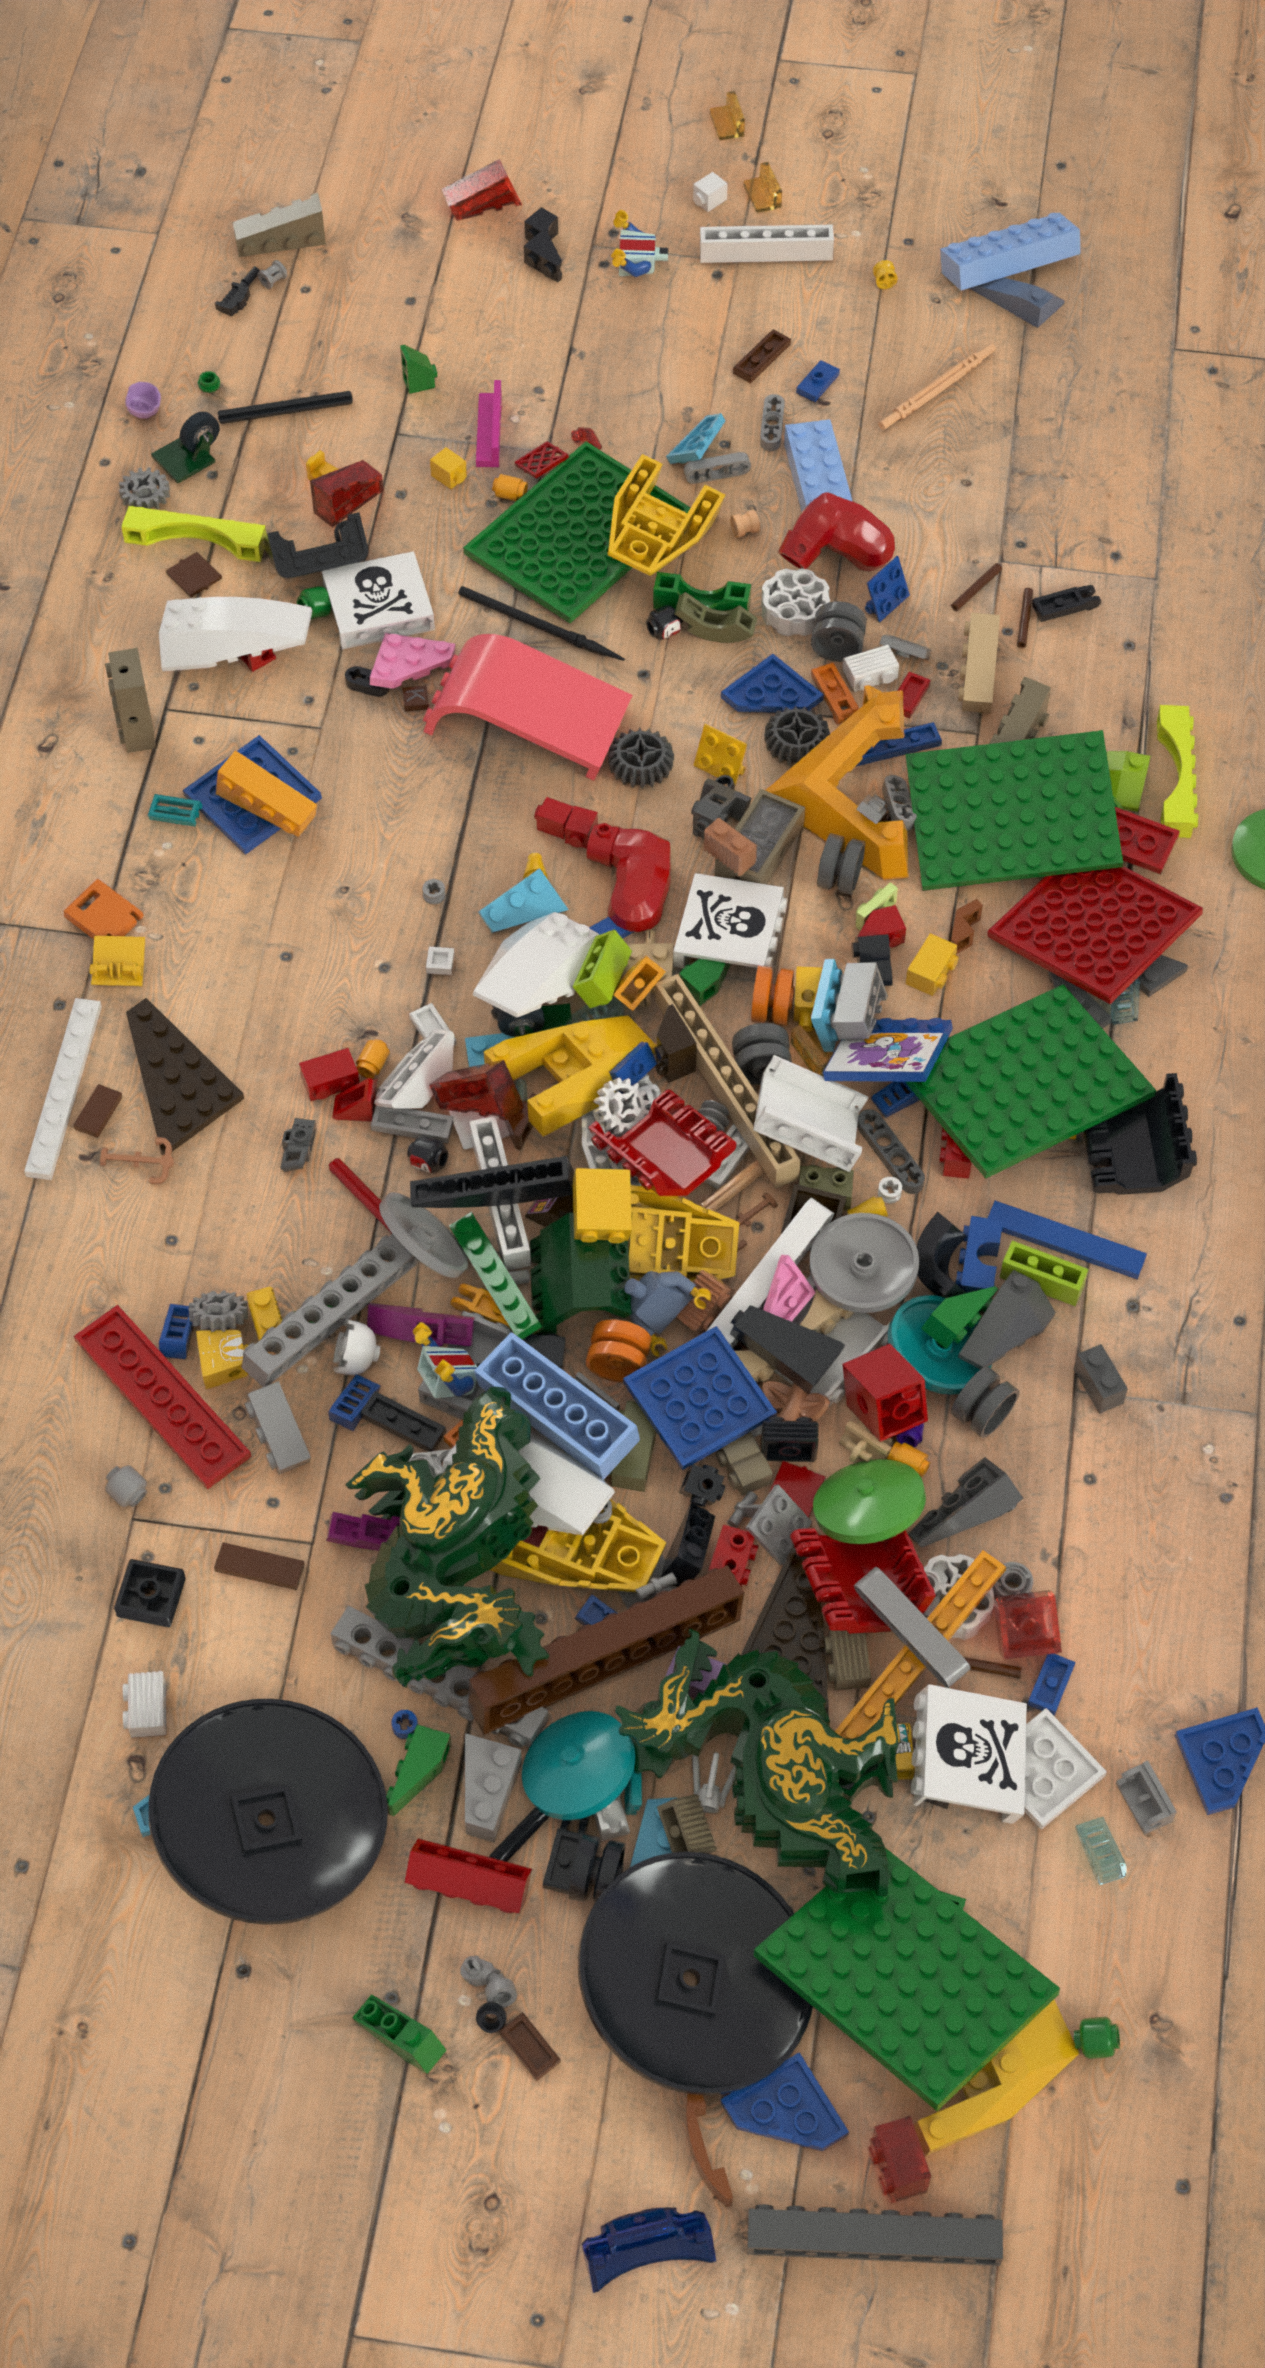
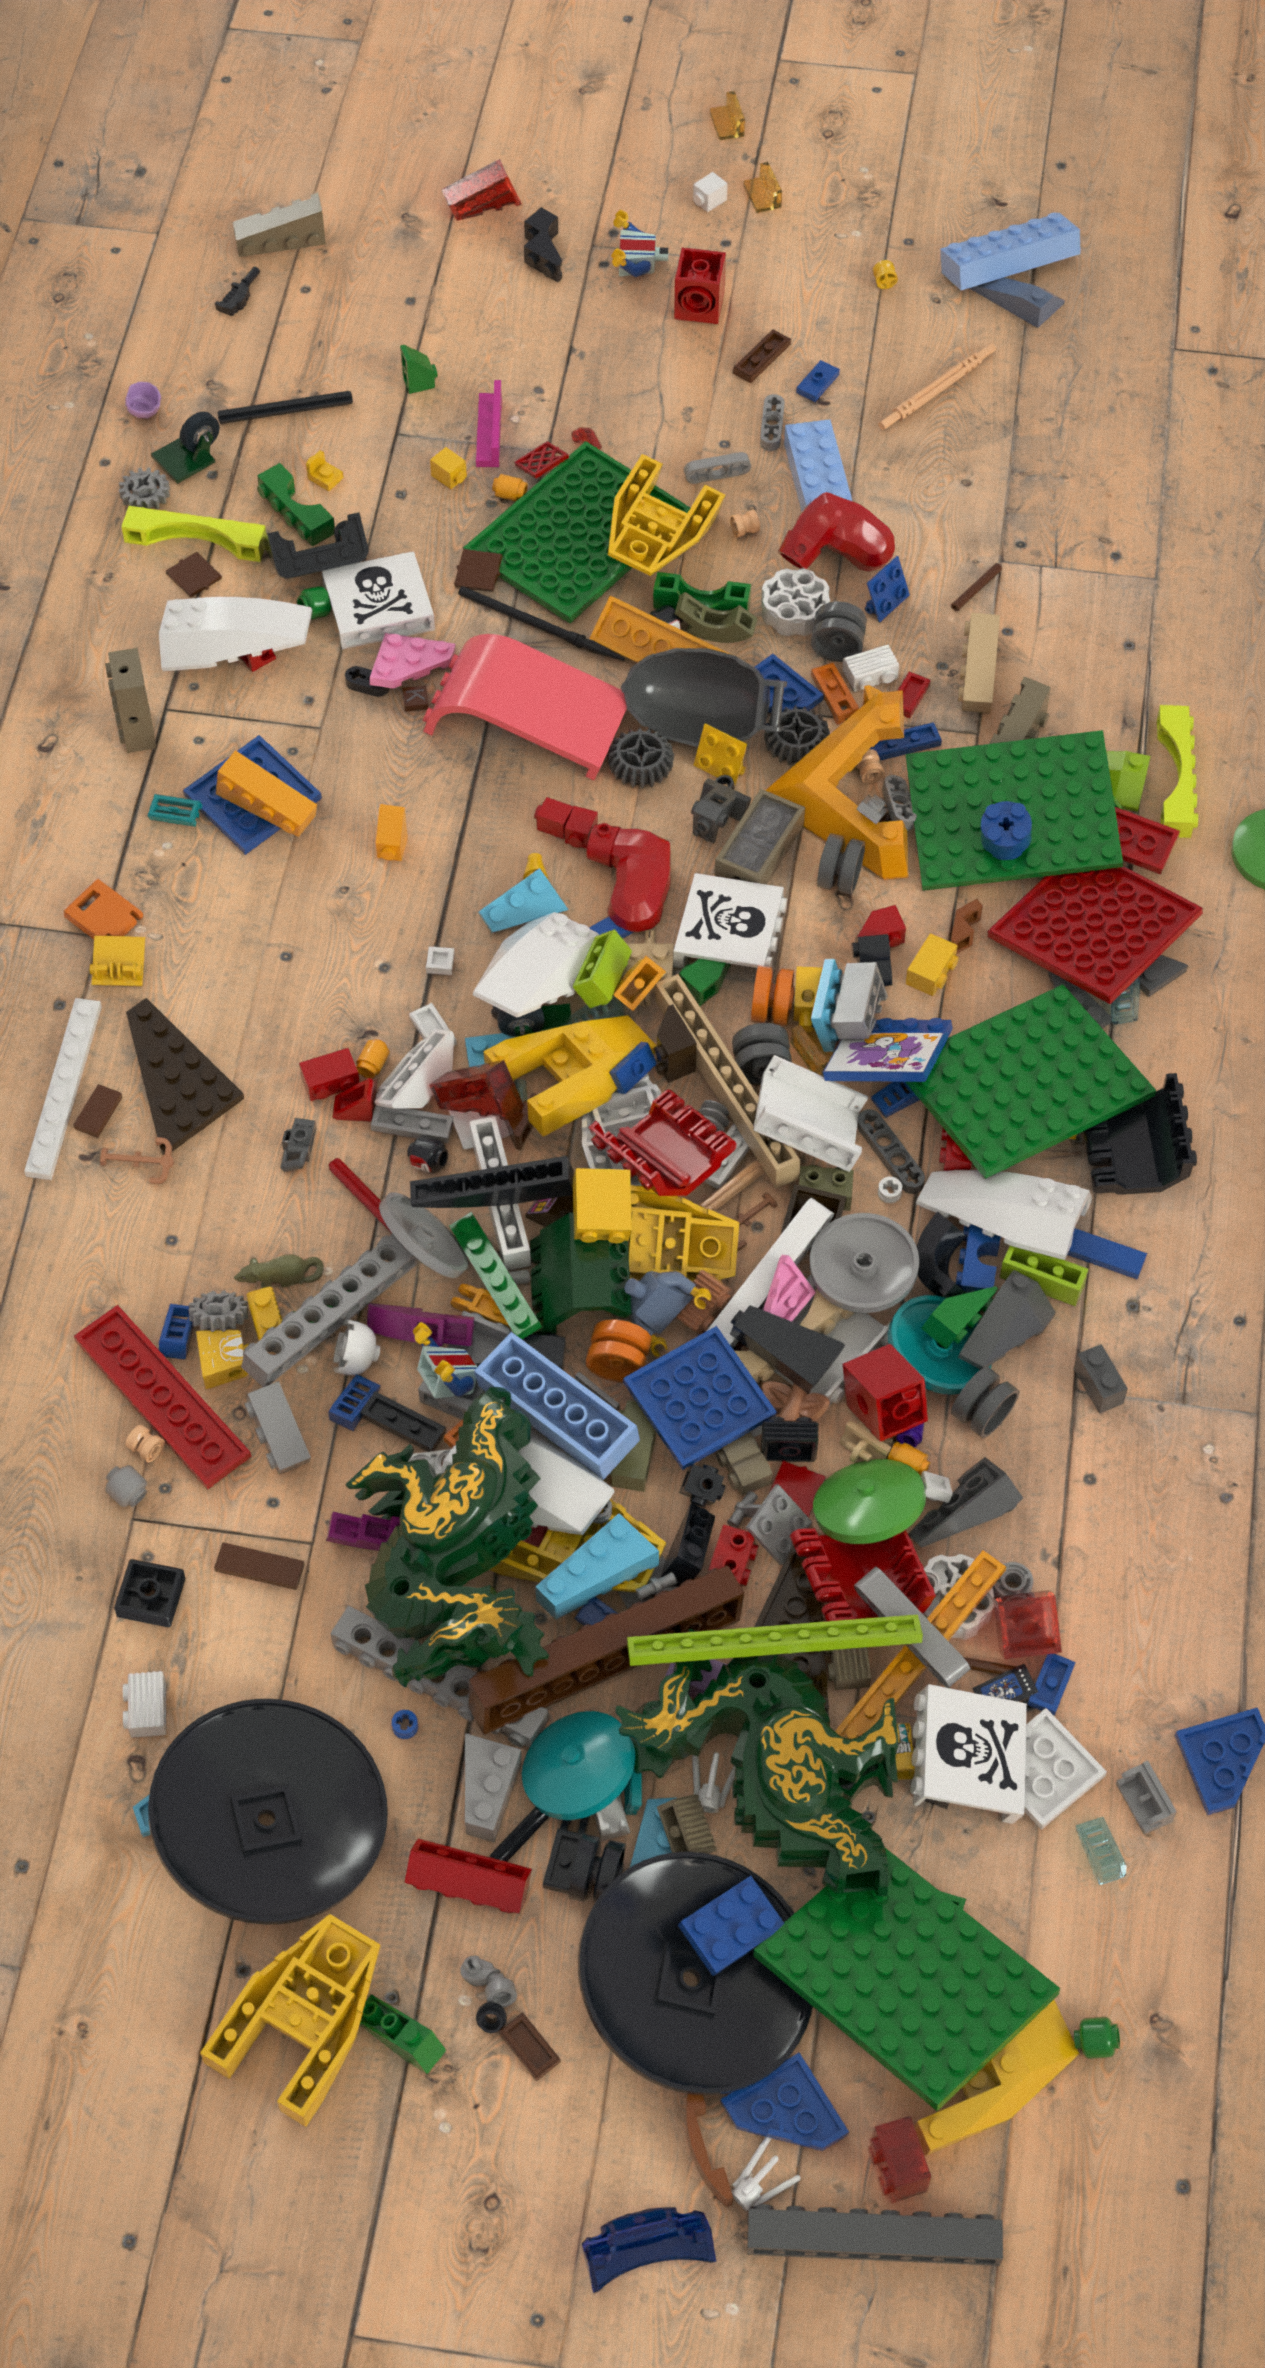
green plate [197,371,221,393] -> none
light grey bush [258,260,287,289] -> none
clear red wedge [310,460,384,528] -> none
green slope [386,1724,452,1816] -> none
light grey bush [422,879,445,905] -> none
white gear [594,1078,650,1135] -> none
medium azure wing [666,413,725,464] -> none
white brick [700,225,834,263] -> none
nougat brick [704,818,757,876] -> none
yellow cone [847,1196,888,1217] -> none
yellowish green plate [855,882,898,931] -> none
light grey plate [880,634,931,659] -> none
reddish brown piece [1017,588,1033,648] -> none
black hinge [1032,585,1102,622] -> none
none -> light nougat wheel [125,1424,165,1463]
none -> yellow wedge [200,1914,381,2127]
none -> olive animal [234,1254,324,1288]
none -> green arch [257,463,335,547]
none -> light orange slope [376,804,408,861]
none -> reddish brown piece [454,549,503,592]
none -> medium azure wedge [535,1513,659,1620]
none -> light orange plate [589,595,732,663]
none -> red axle [617,1126,691,1187]
none -> dark grey windscreen [621,648,787,747]
none -> lime plate [627,1614,923,1666]
none -> red brick [674,247,726,324]
none -> blue plate [678,1876,784,1976]
none -> white plant [731,2137,801,2211]
none -> light nougat wheel [856,749,885,784]
none -> white wedge [916,1170,1092,1260]
none -> white plate [920,1471,953,1503]
none -> black sticker [973,1663,1038,1702]
none -> blue brick [981,801,1032,860]

